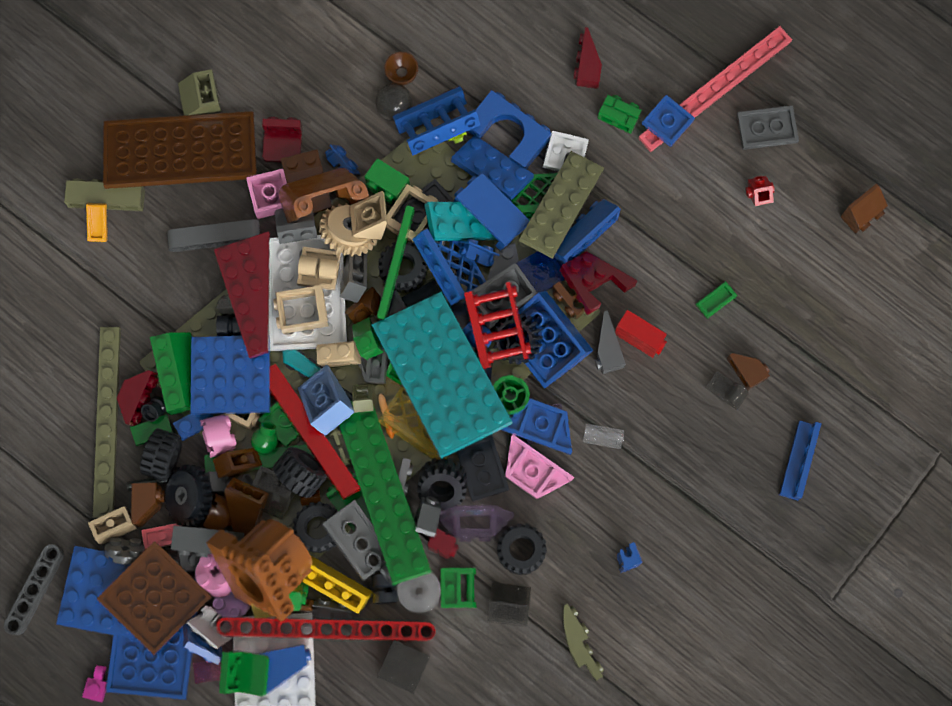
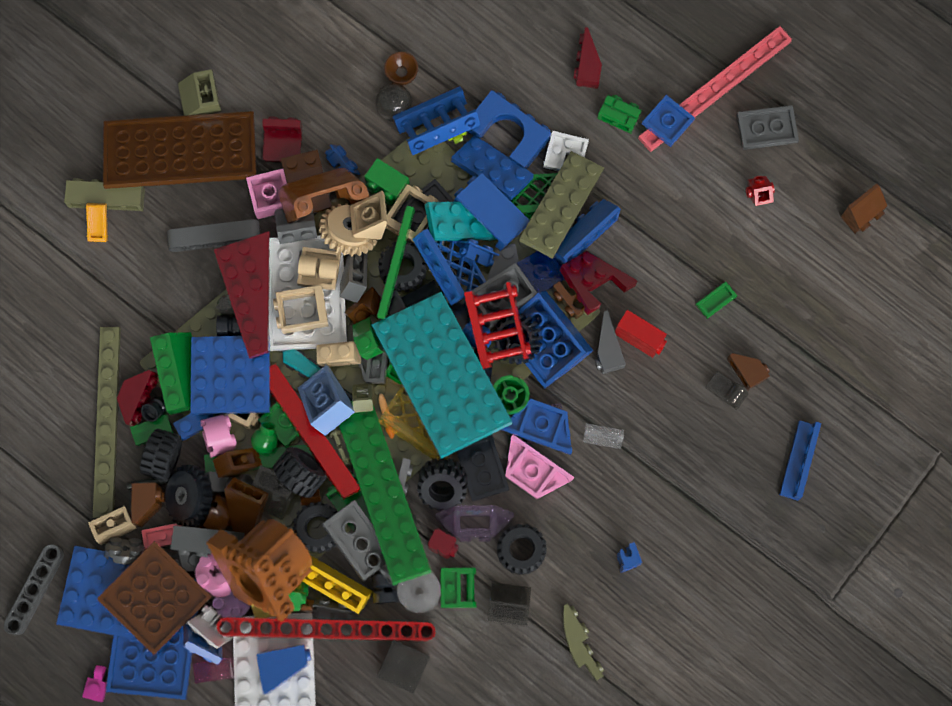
green bracket [219,650,269,696] -> none
dark grey slope [414,497,441,537] -> none

